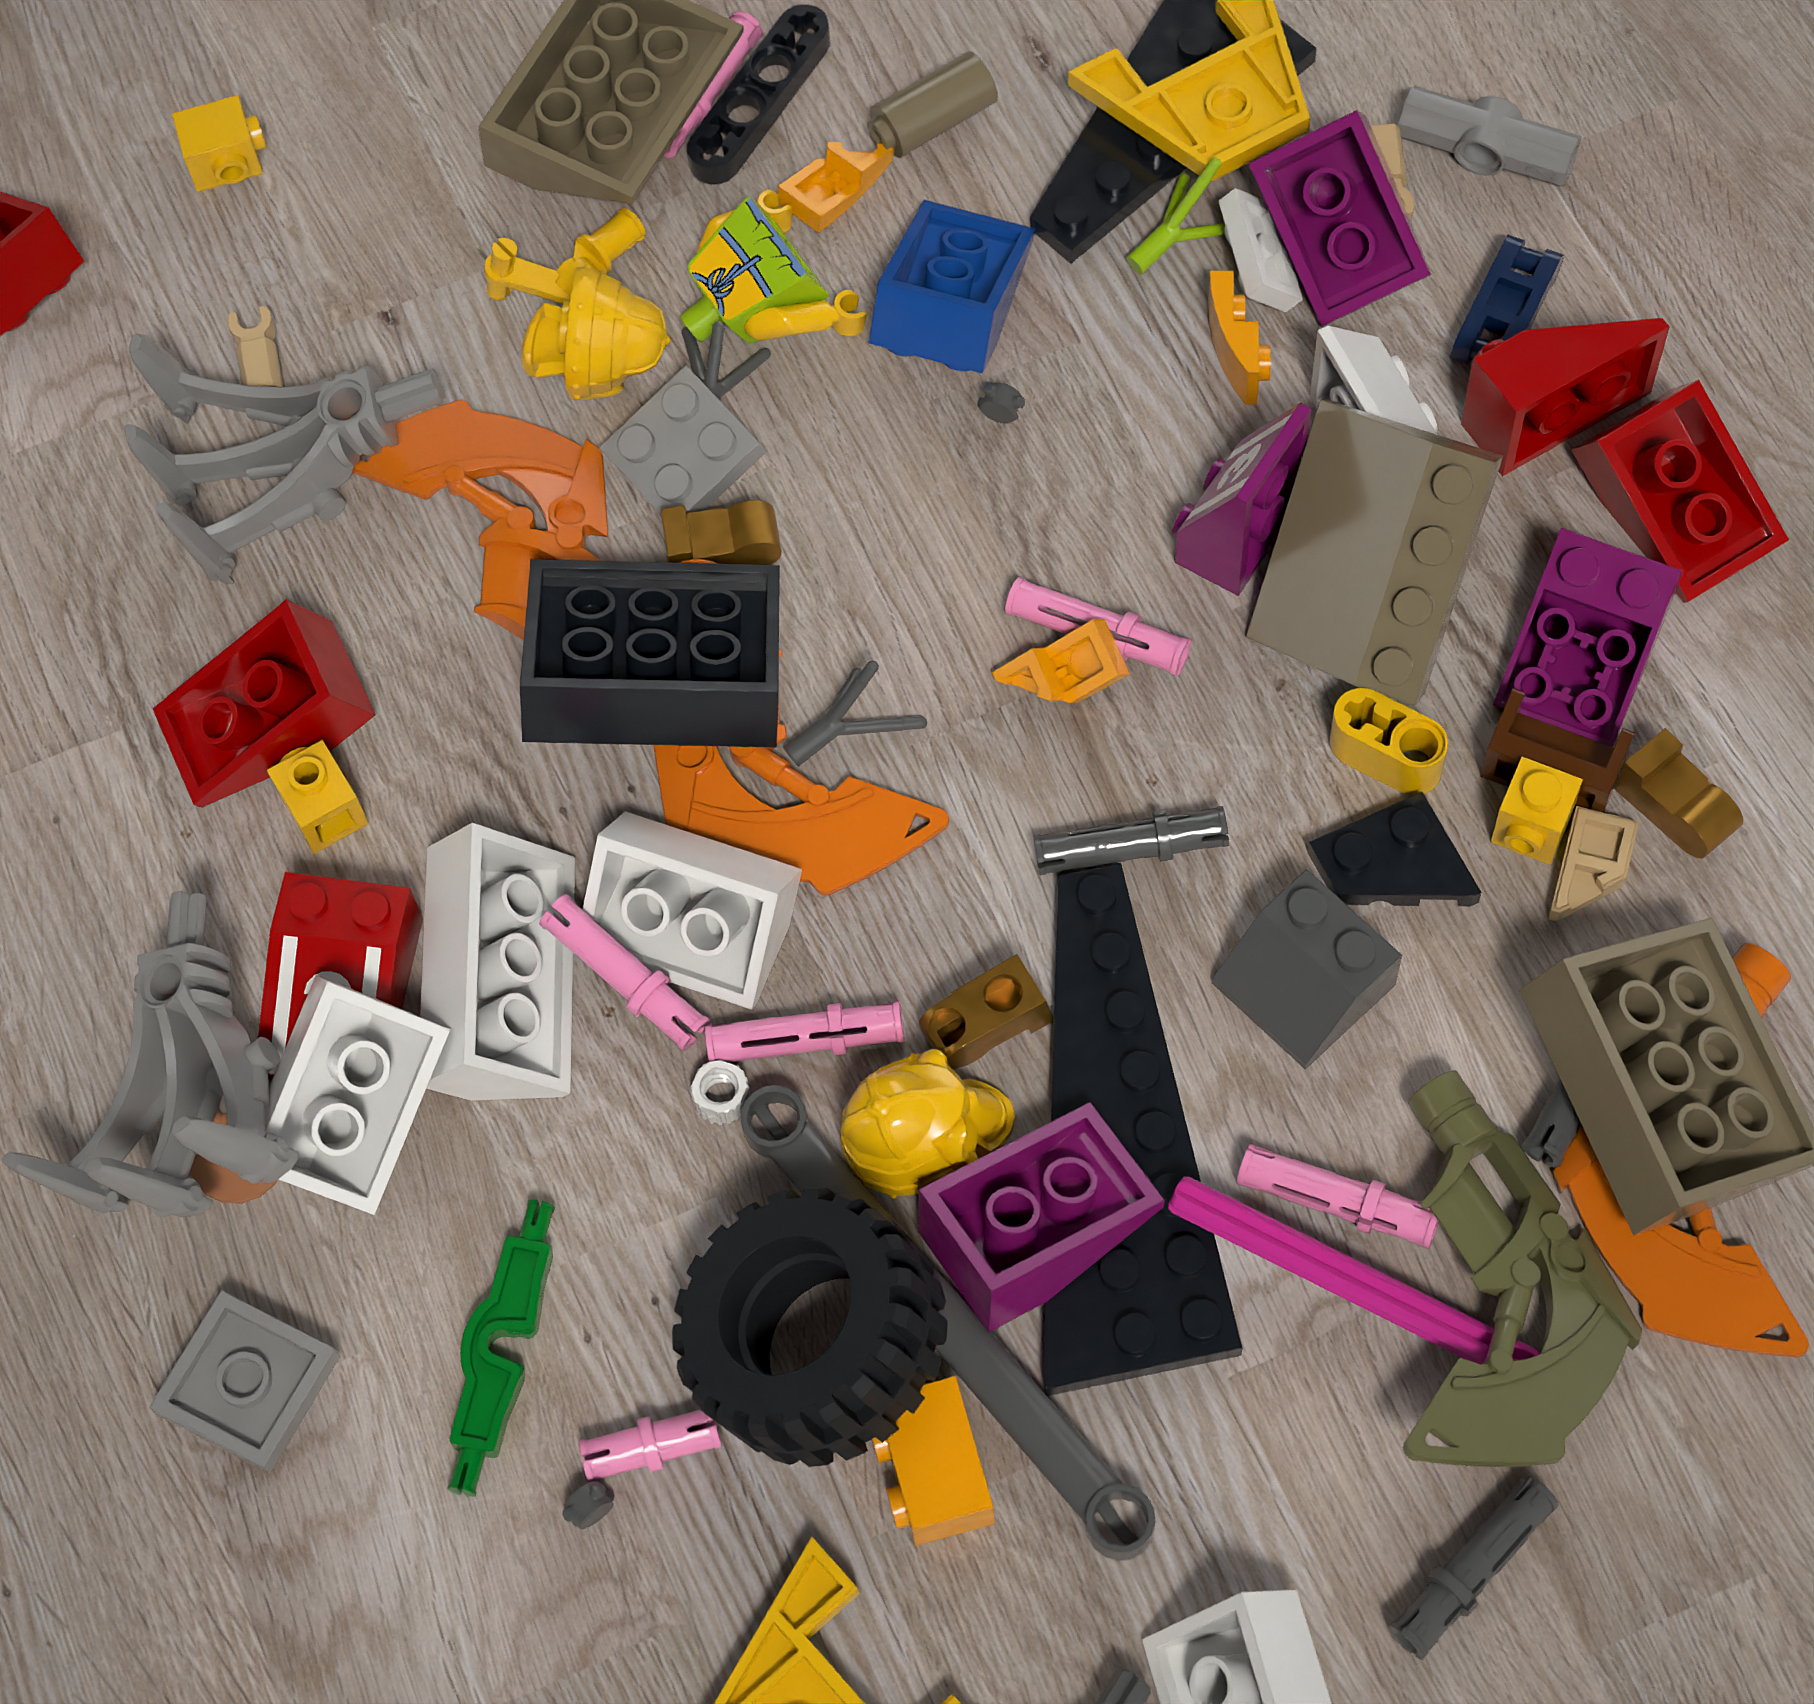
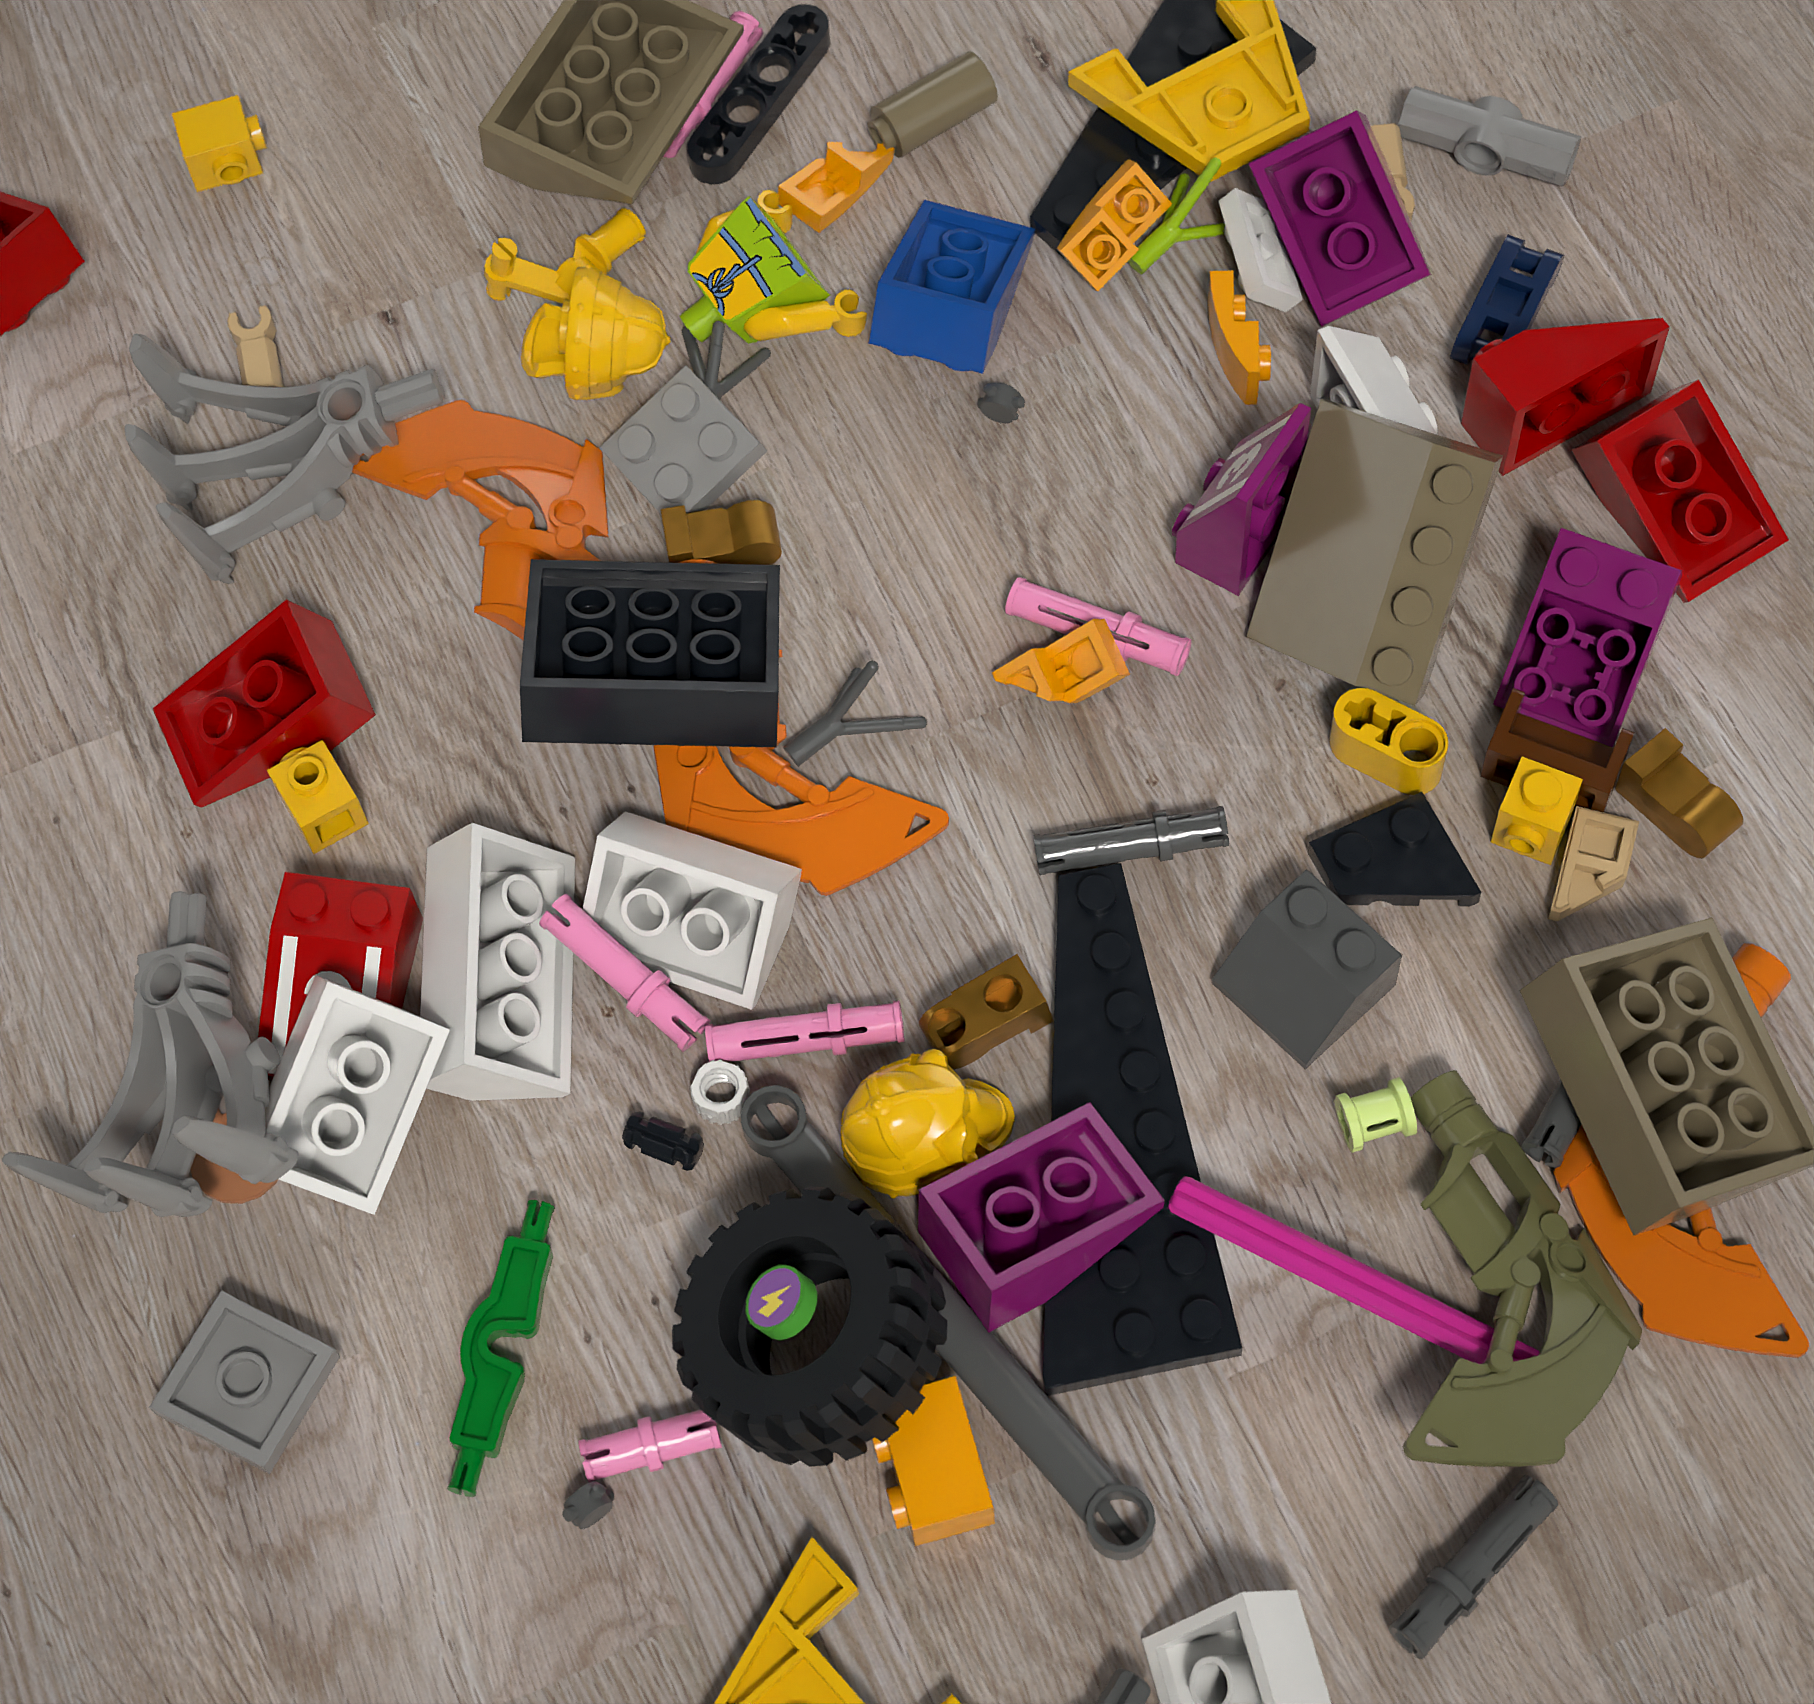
bright pink pin [1237,1144,1439,1249] -> none
none -> black piece [622,1111,704,1171]
none -> tile [746,1265,817,1340]
none -> light orange slope [1057,159,1172,292]
none -> yellowish green bush [1334,1077,1417,1153]

